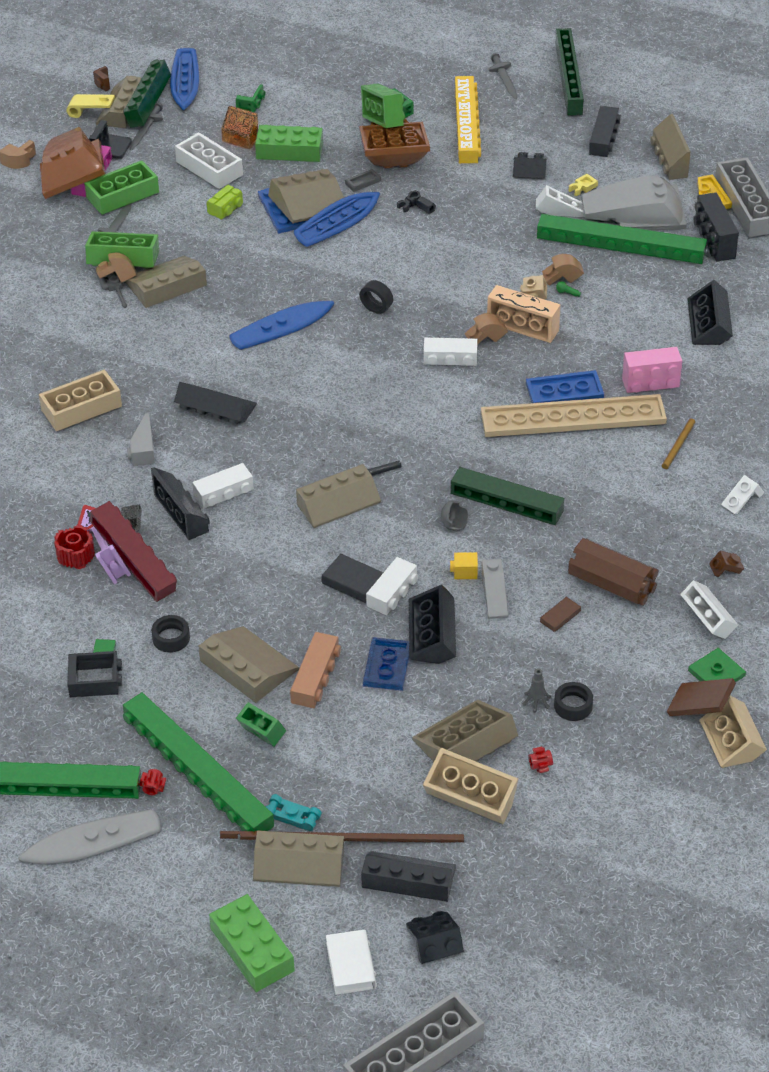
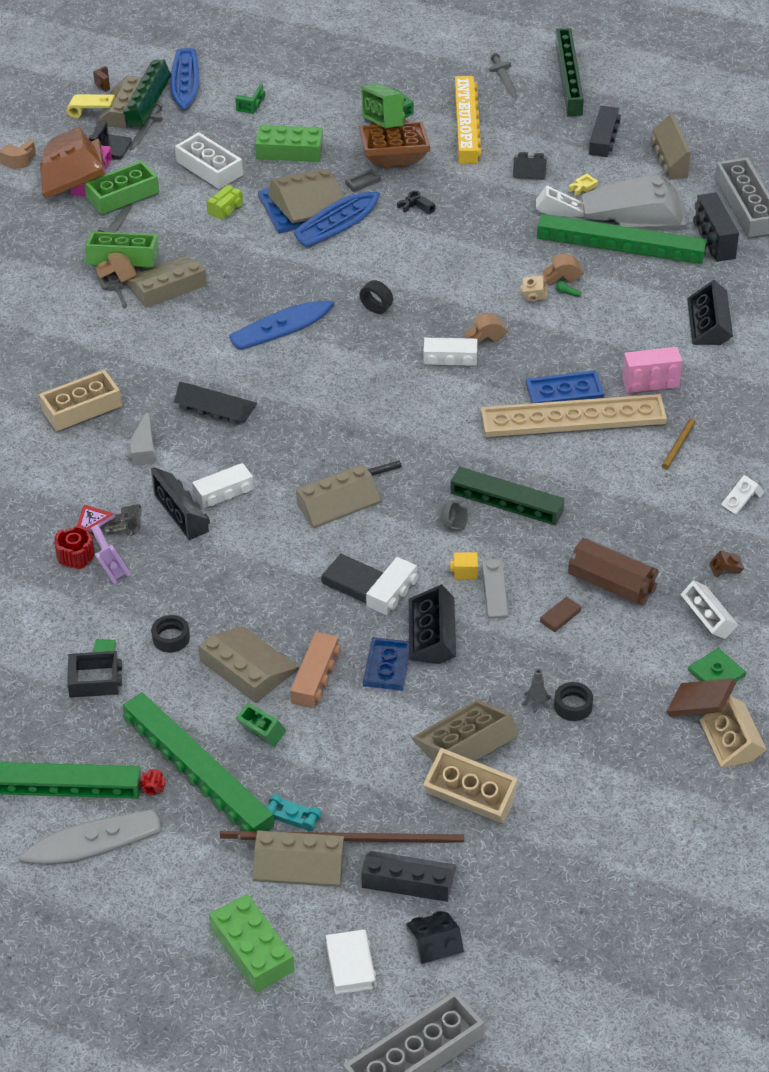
dark red brick [90,501,177,602] -> none
clear orange slope [221,106,258,149] -> none
light nougat brick [487,285,561,343] -> none
red gear [528,746,553,773] -> none
yellow wing [697,174,732,209] -> none

